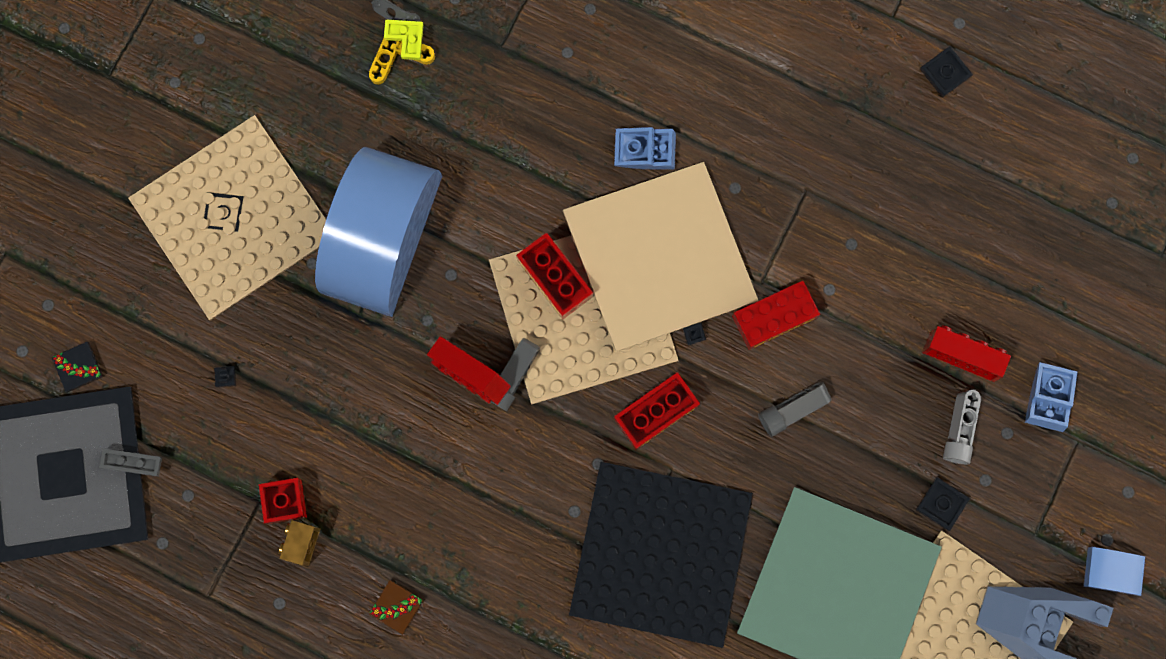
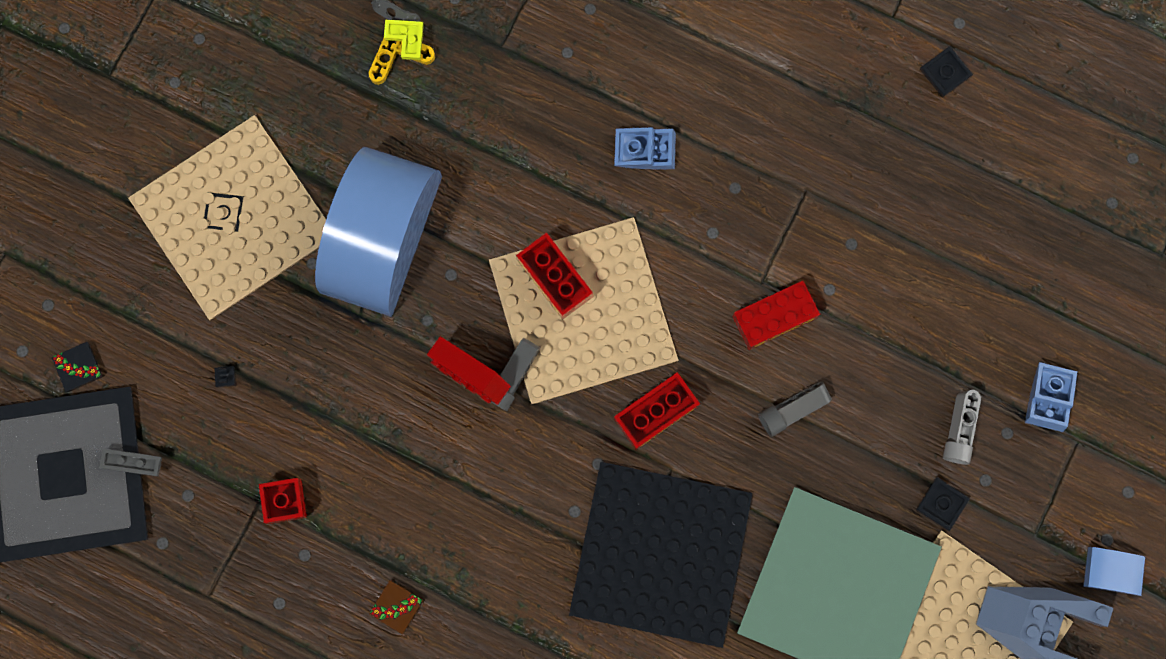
pearl gold brick [278,520,321,566] -> none
tan baseplate [563,162,759,352] -> none
black tile [683,322,706,346] -> none
red brick [922,325,1011,382] -> none

